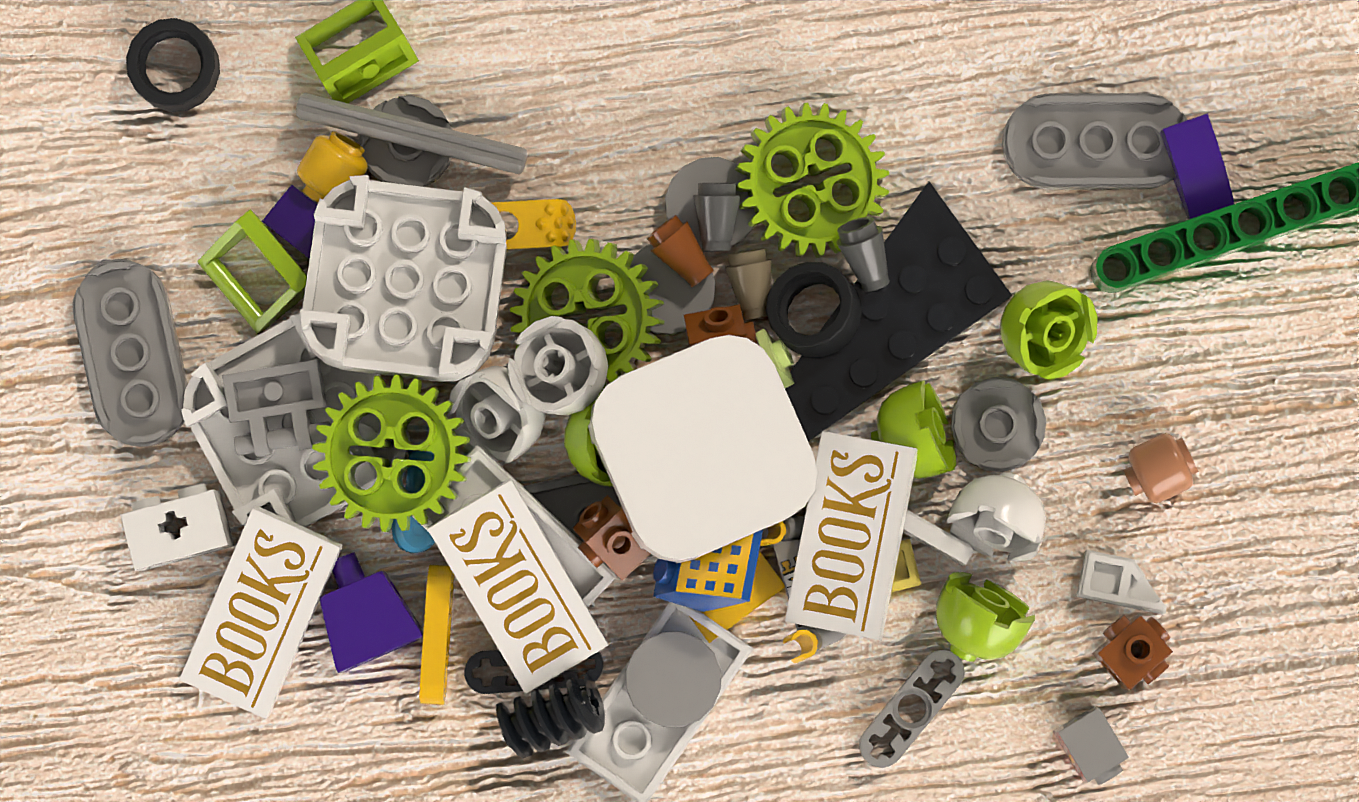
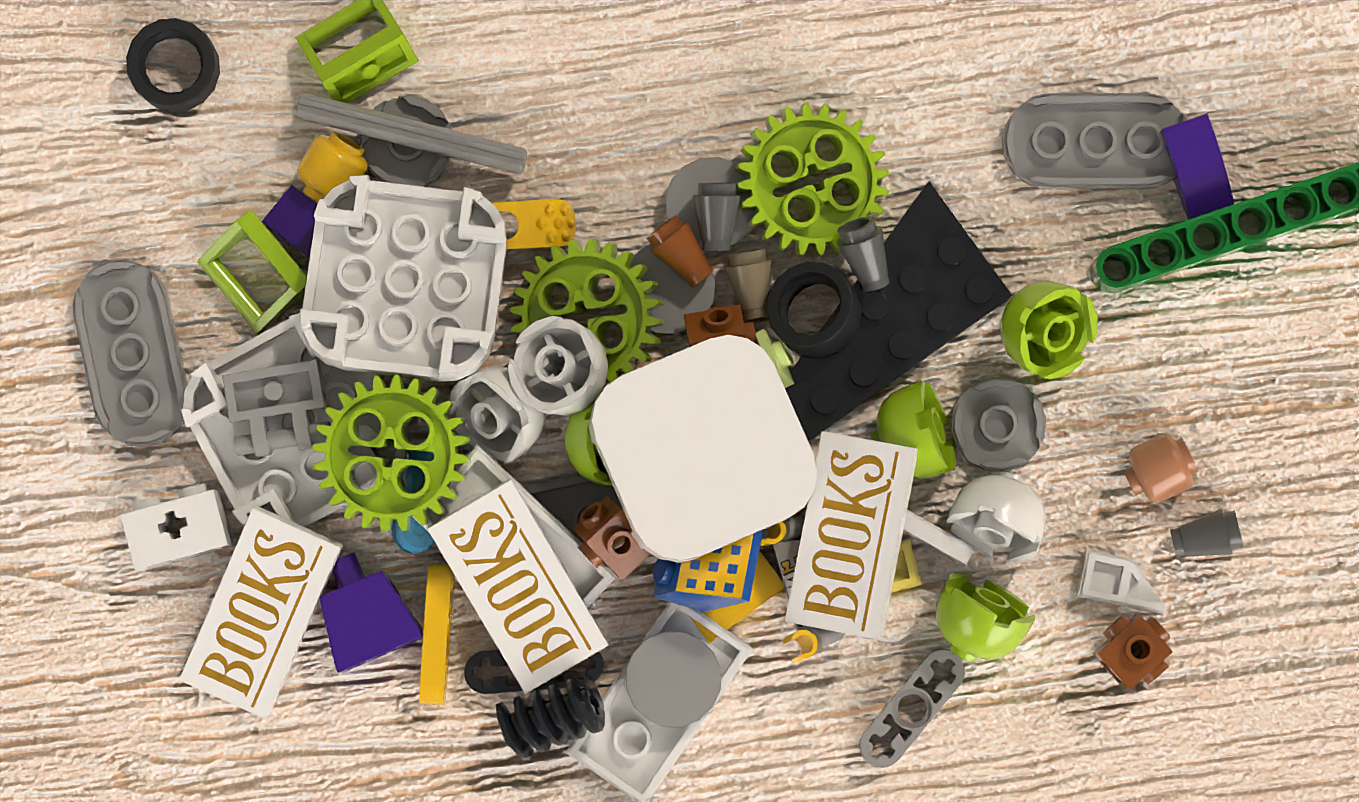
light grey brick [1053,707,1129,785] -> none
none -> dark grey cone [1170,508,1244,558]

